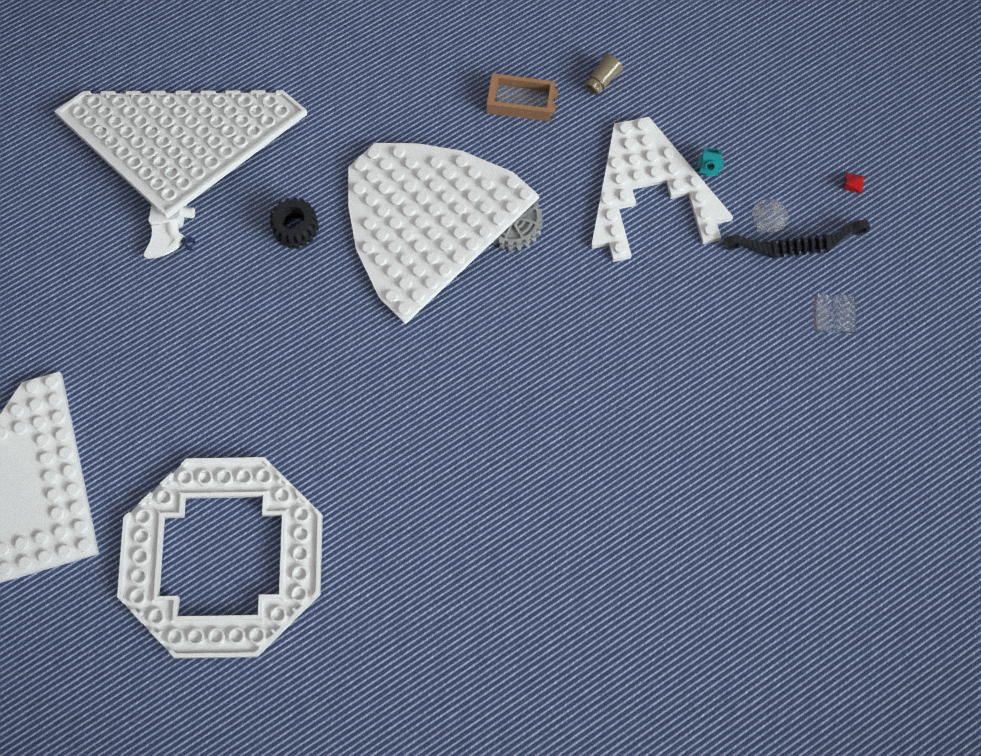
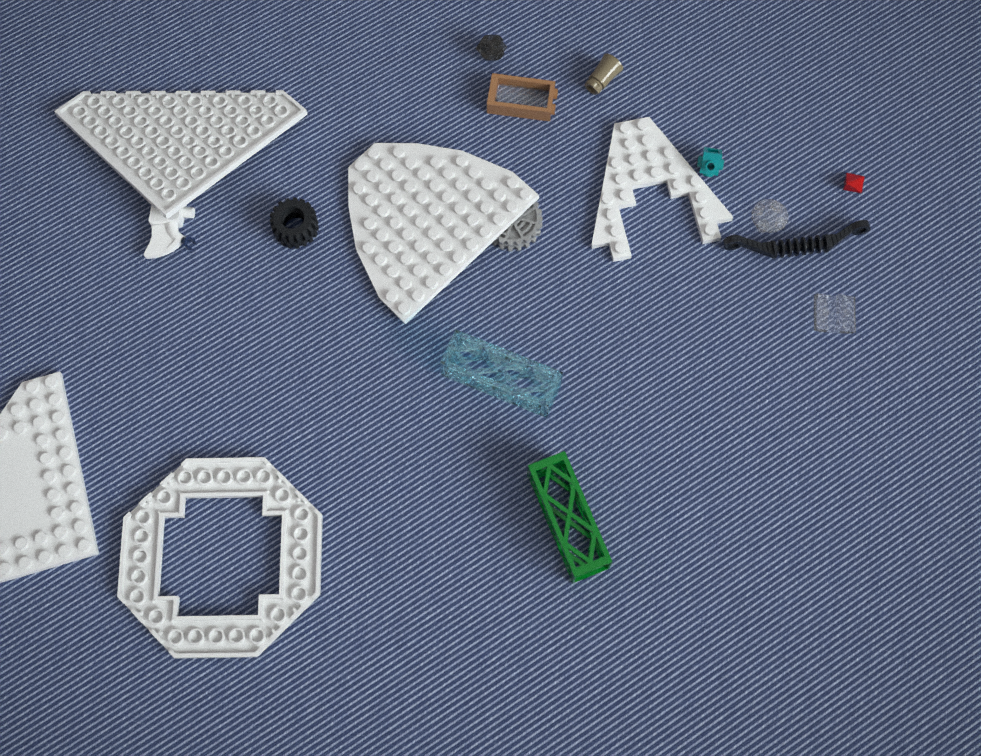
none -> clear light blue piece [440,329,563,418]
none -> clear smoke brick [475,34,507,61]
none -> green piece [527,451,612,584]

